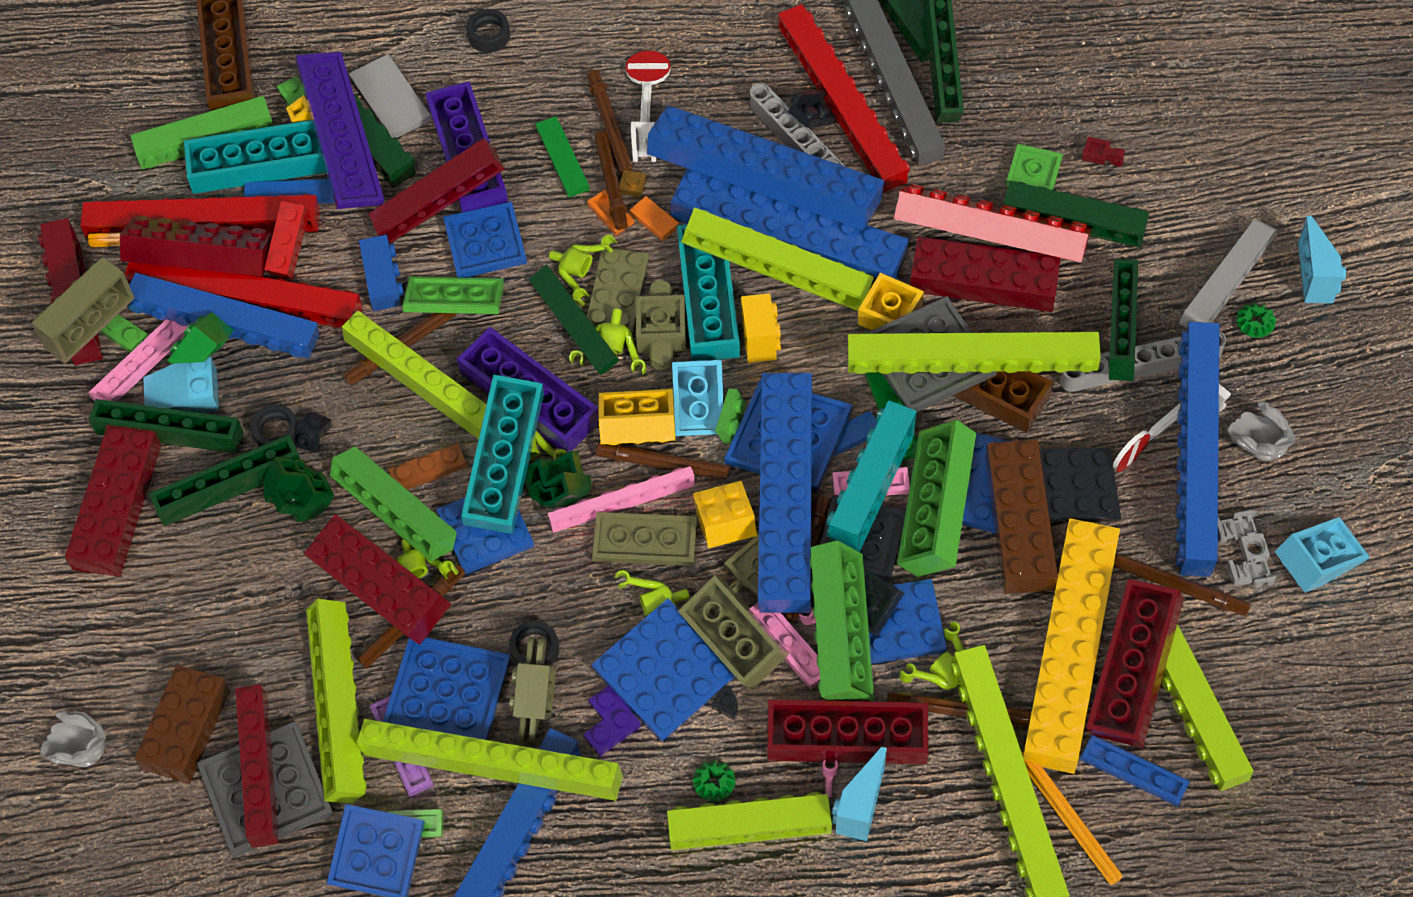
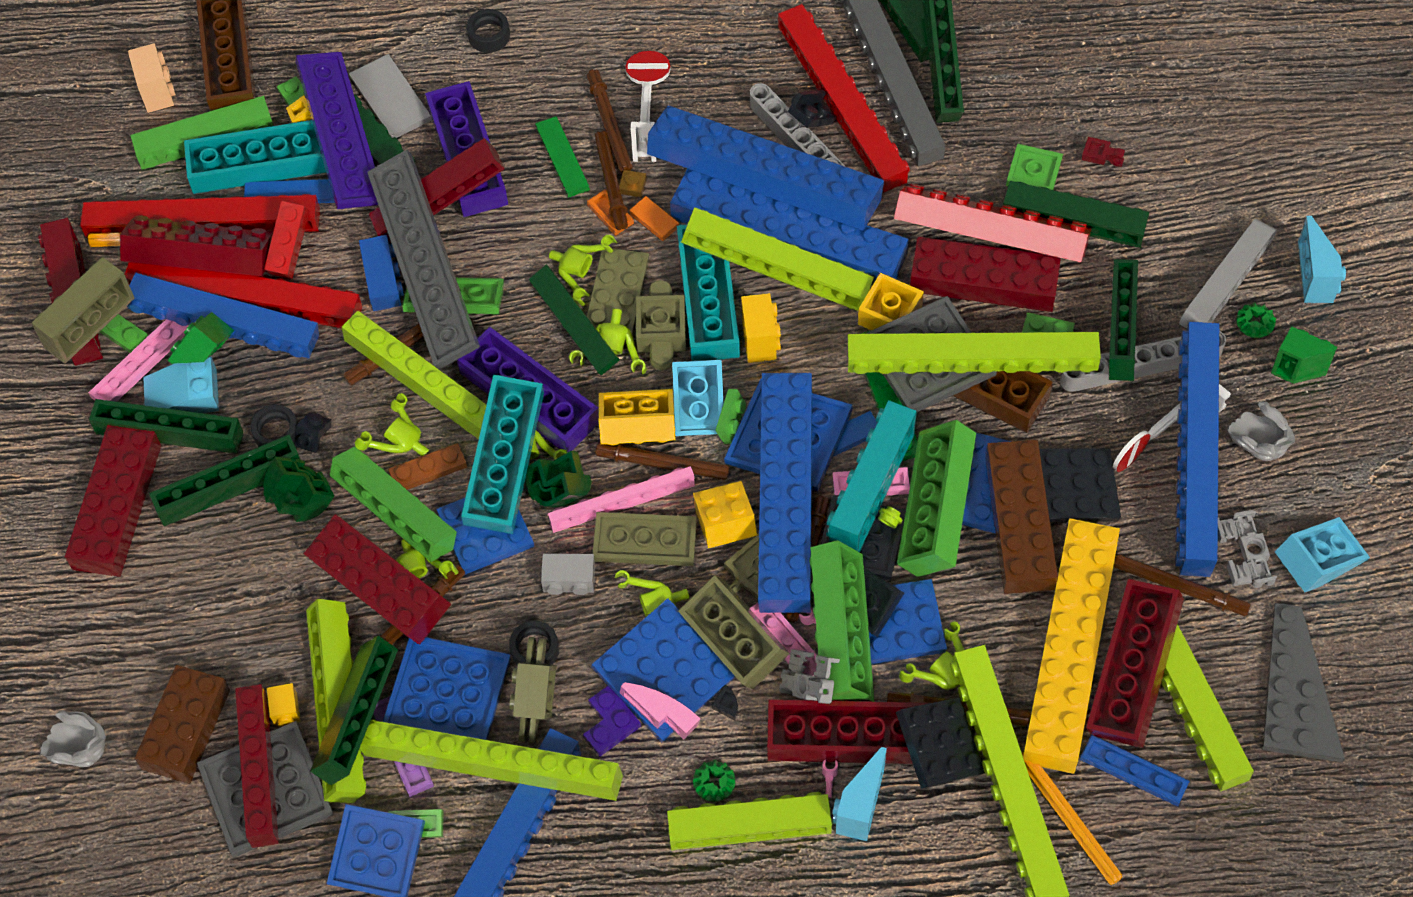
blue plate [443,202,527,278] -> none
none -> light nougat brick [128,43,176,113]
none -> yellow brick [267,683,300,727]
none -> dark green brick [310,636,398,785]
none -> lime piece [355,393,429,456]
none -> dark grey plate [367,150,480,369]
none -> light grey piece [541,554,595,595]
none -> bright pink slope [620,682,701,740]
none -> light grey piece [779,649,840,704]
none -> lime plate [878,506,903,528]
none -> black plate [896,697,985,789]
none -> bright green plate [1022,312,1075,333]
none -> dark grey wing [1262,603,1345,763]
none -> green slope [1271,326,1337,384]

